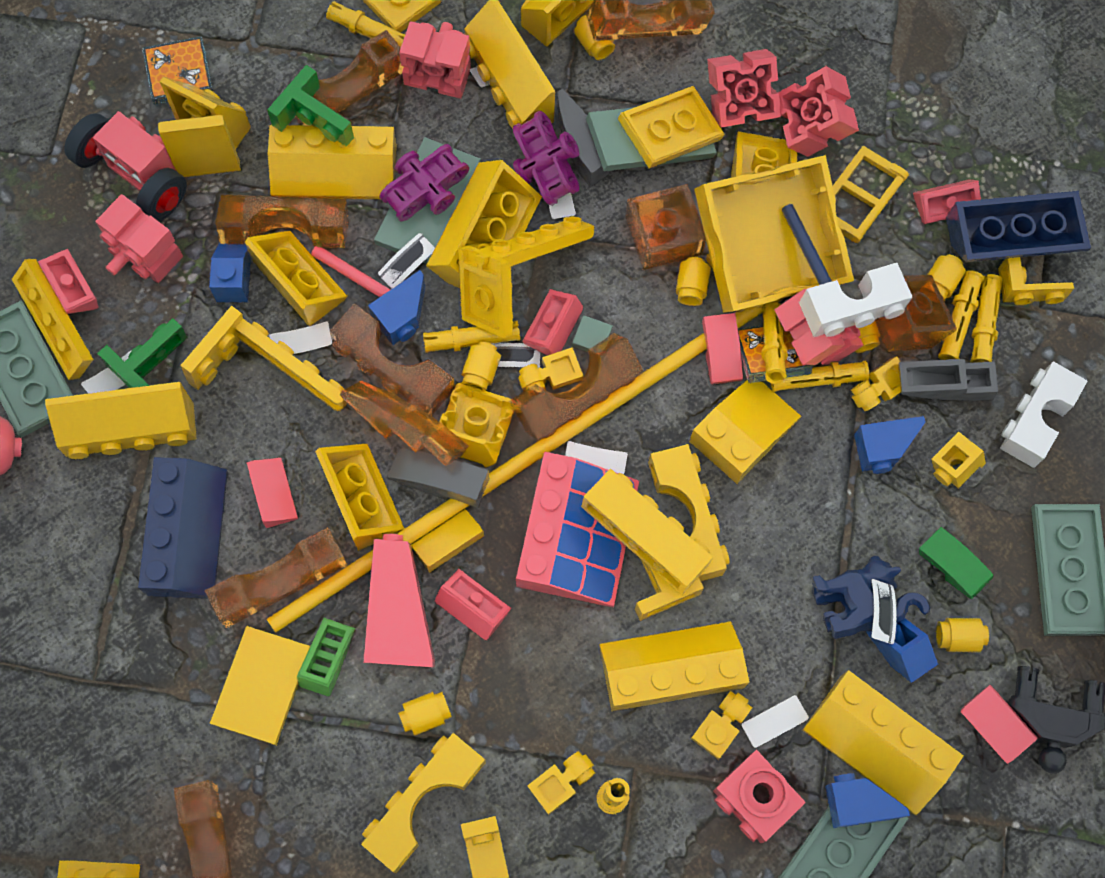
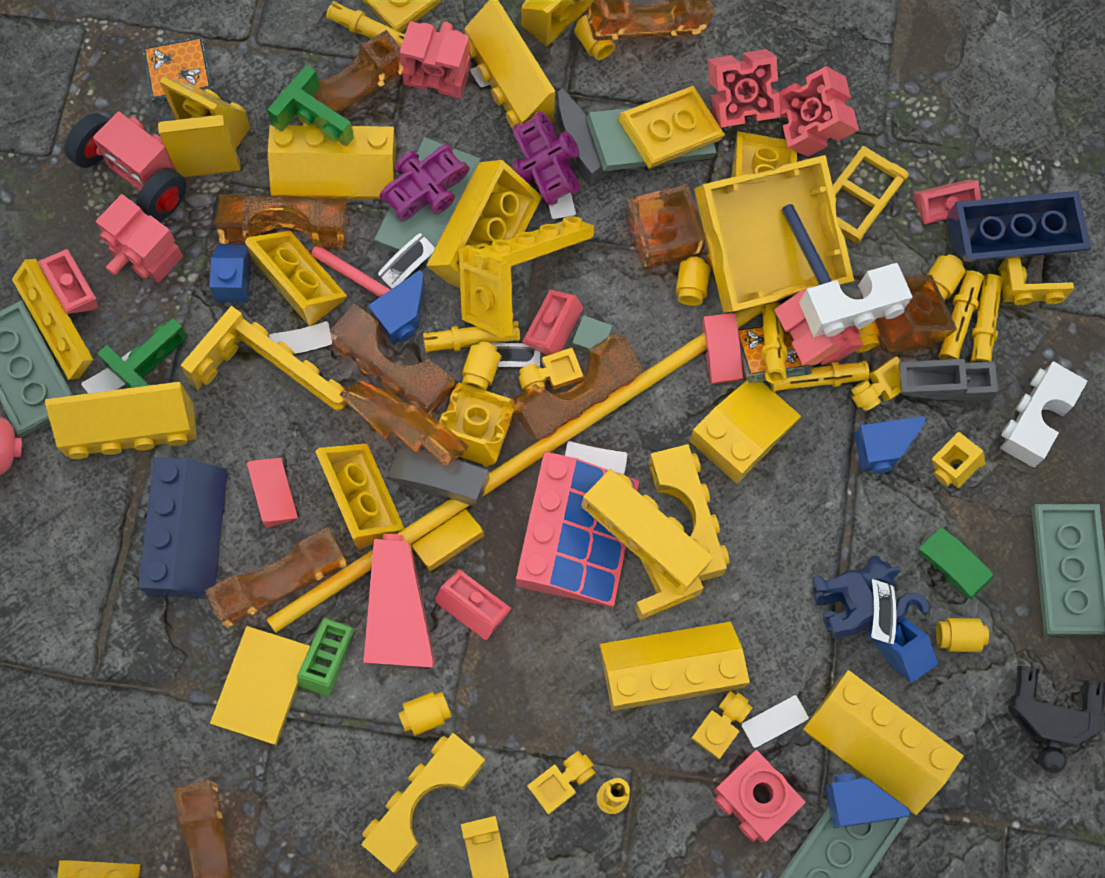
coral slope [961,685,1038,764] -> none

